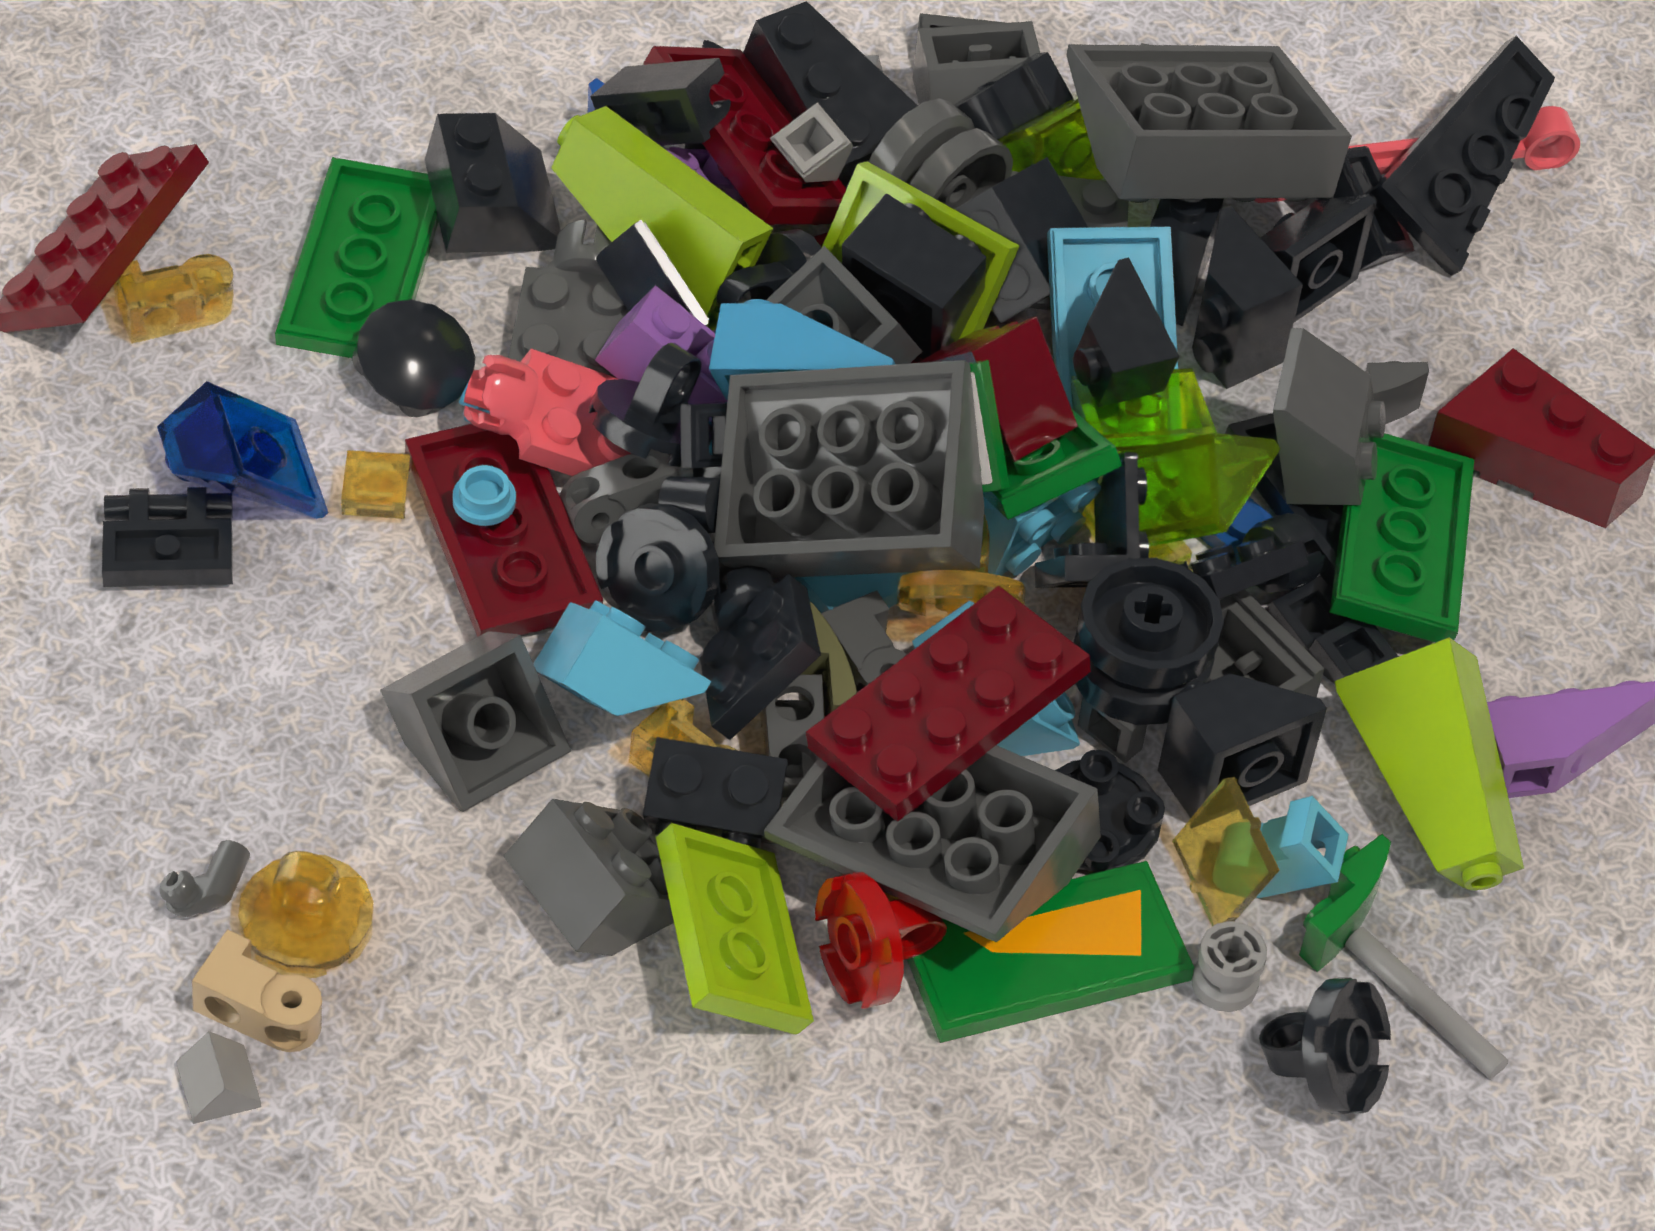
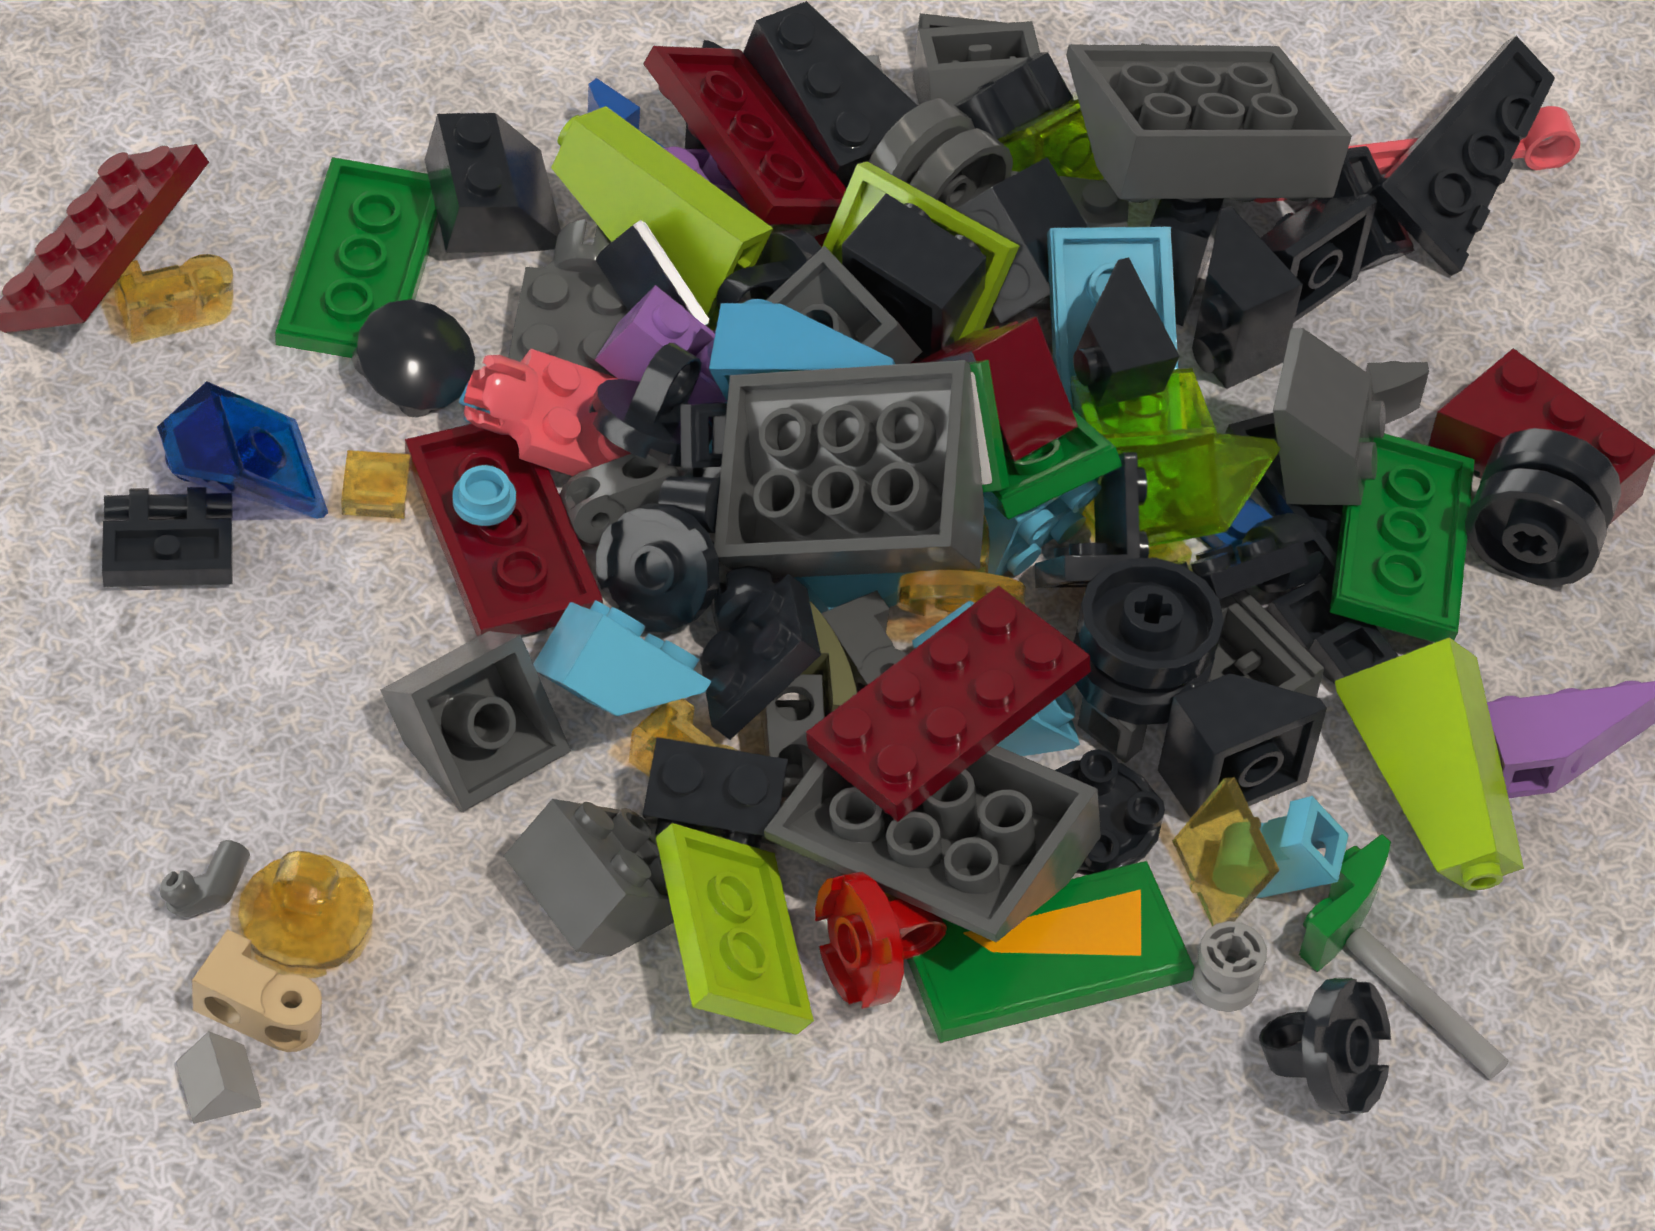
black hinge [590,58,731,146] -> none
light grey slope [770,103,853,182] -> none
none -> black wheel [1465,428,1621,587]

